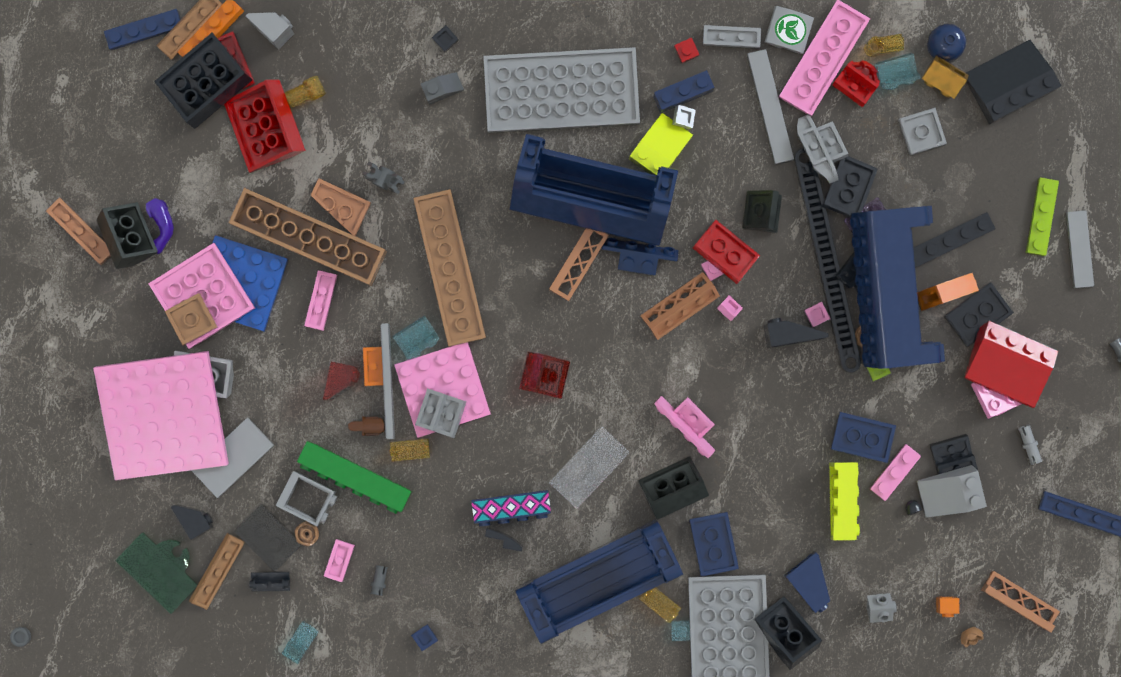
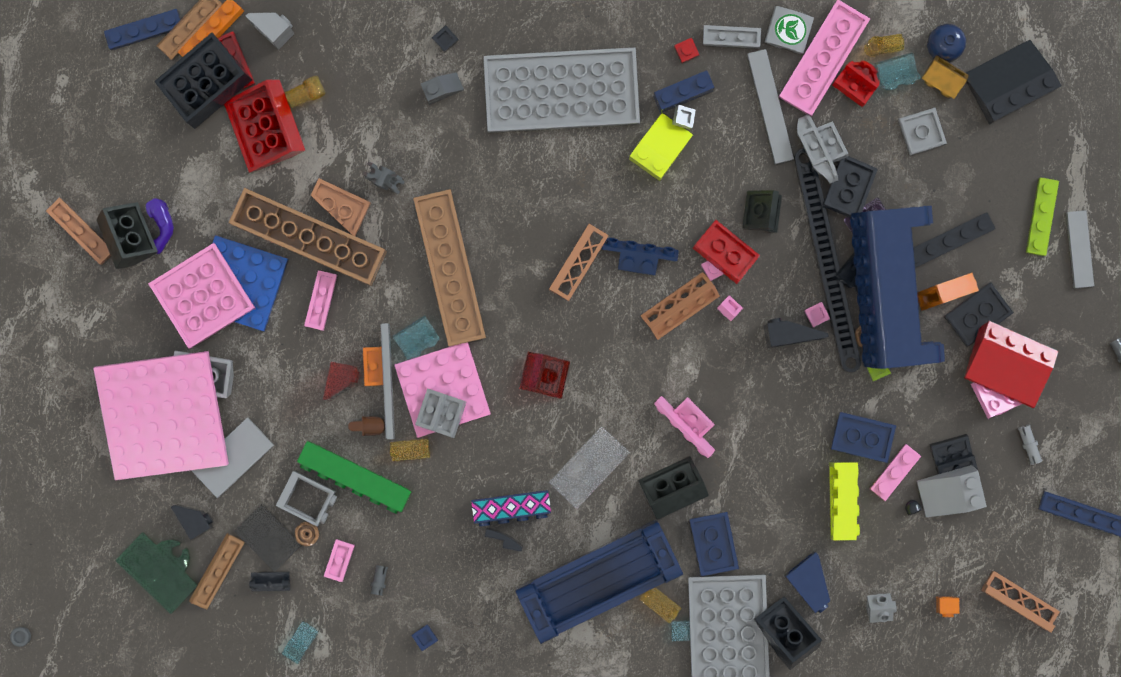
medium nougat plate [165,293,218,346] -> none
dark blue piece [509,134,678,246] -> none
medium nougat plate [960,627,984,647] -> none

